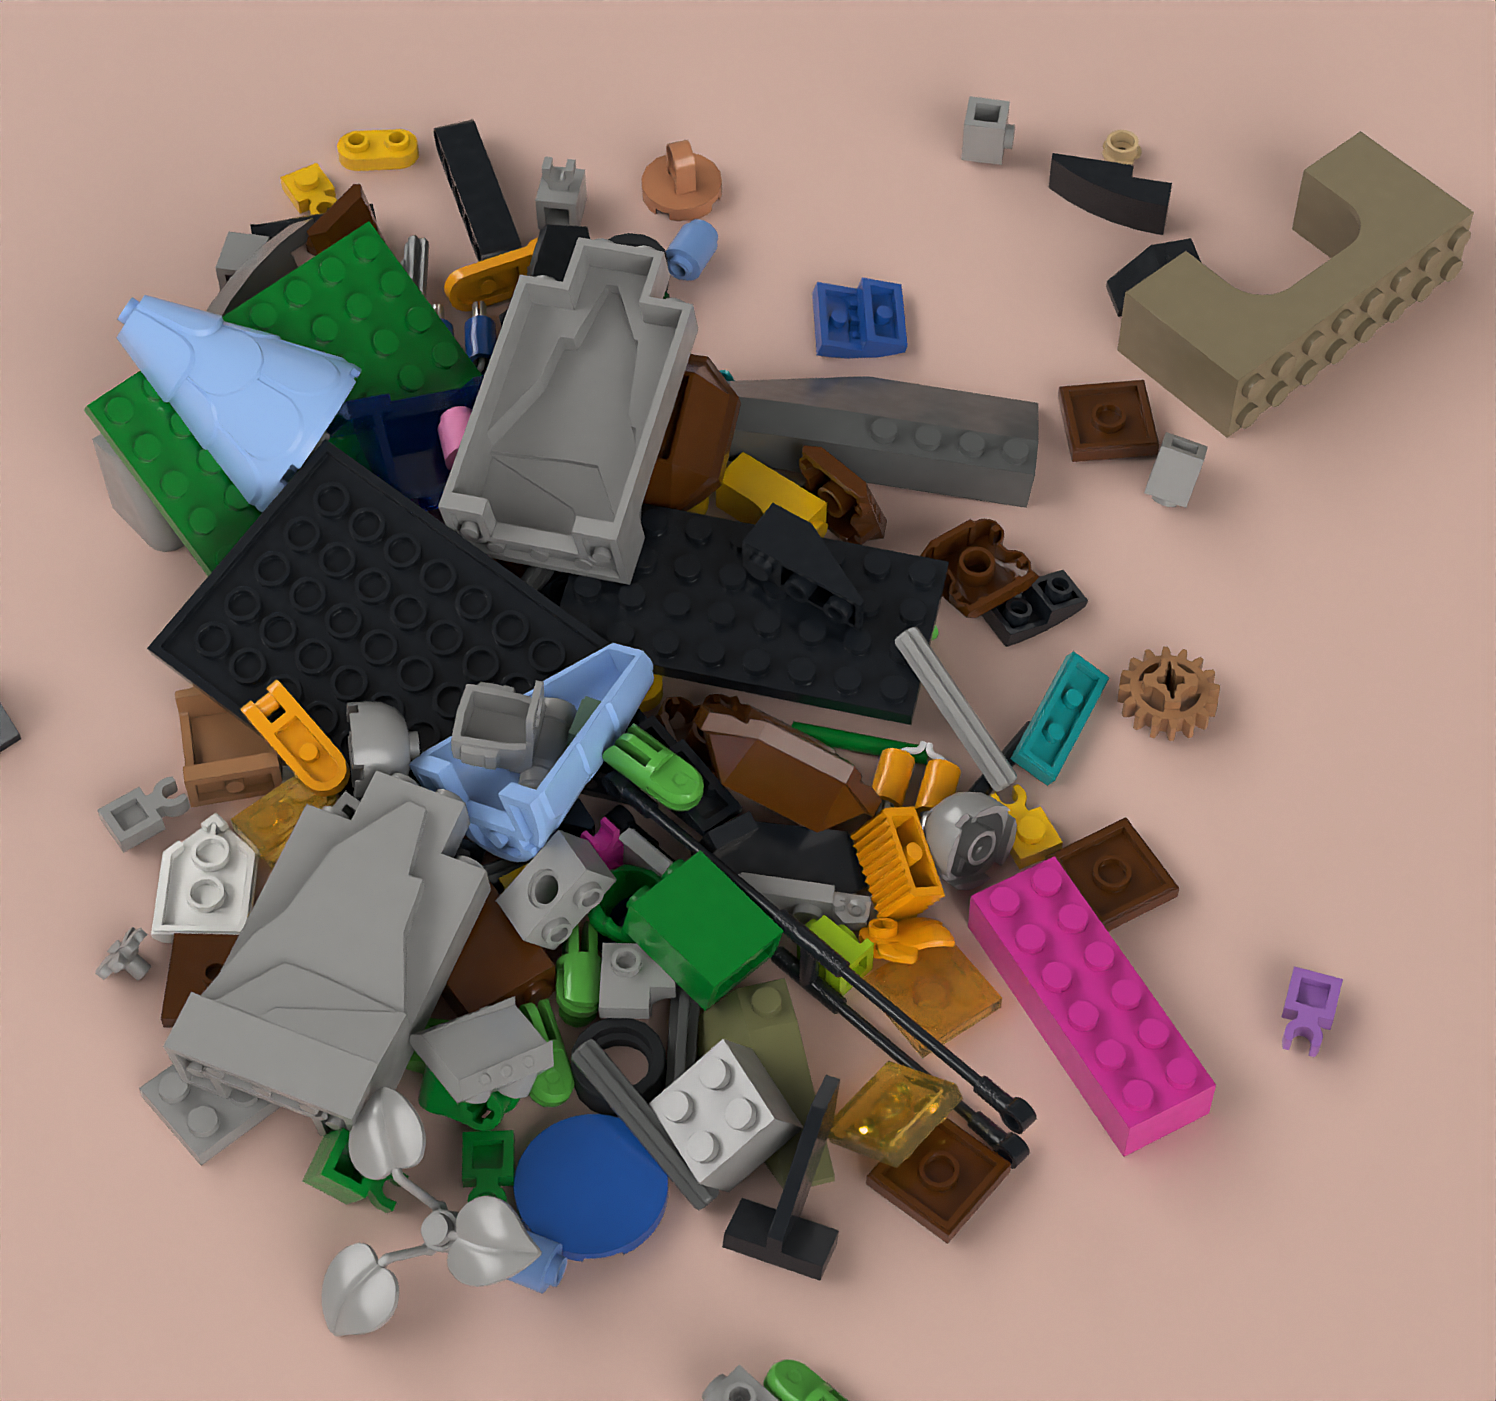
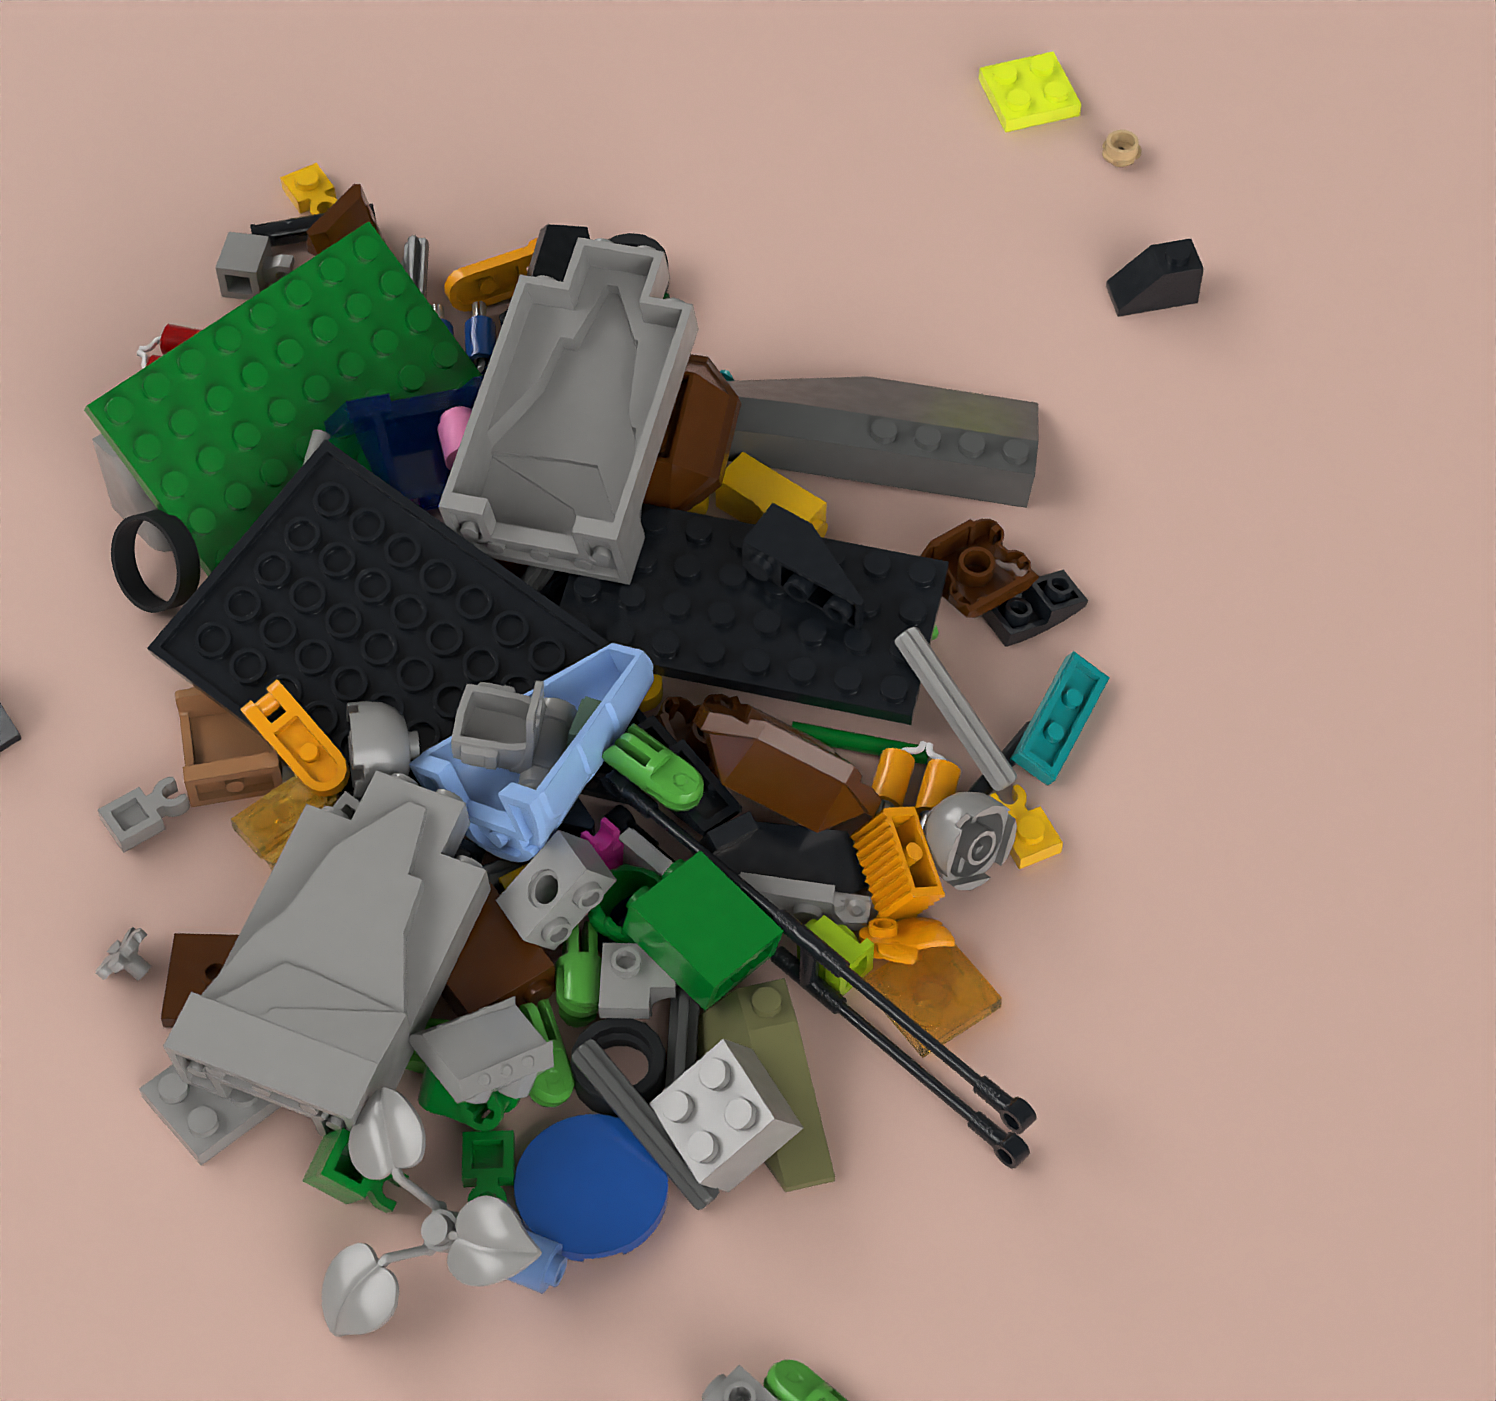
light blue cone [116,295,362,513] -> none
white tile [151,812,259,943] -> none
dark grey slope [207,218,315,317] -> none
yellow plate [337,129,419,171] -> none
black beam [433,119,522,262] -> none
light grey brick [535,157,587,230] -> none
nougat tile [641,140,722,221] -> none
medium blue brick [665,219,718,281] -> none
black piece [722,1075,841,1281] -> none
reddish brown slope [799,445,887,545] -> none
blue slope [812,277,908,358] -> none
clear yellow plate [828,1061,963,1168] -> none
reddish brown plate [866,1106,1011,1244] -> none
light grey brick [962,96,1015,165] -> none
dark pink brick [968,856,1216,1157] -> none
reddish brown plate [1045,817,1179,932] -> none
black slope [1048,153,1172,235] -> none
reddish brown plate [1058,380,1159,462] -> none
dark tan arch [1117,131,1474,438] -> none
medium nougat gear [1117,646,1220,741] -> none
light grey brick [1144,432,1208,508] -> none
medium lavender plate [1281,966,1343,1057] -> none
none -> black tyre [111,510,200,613]
none -> neon yellow plate [979,51,1081,132]

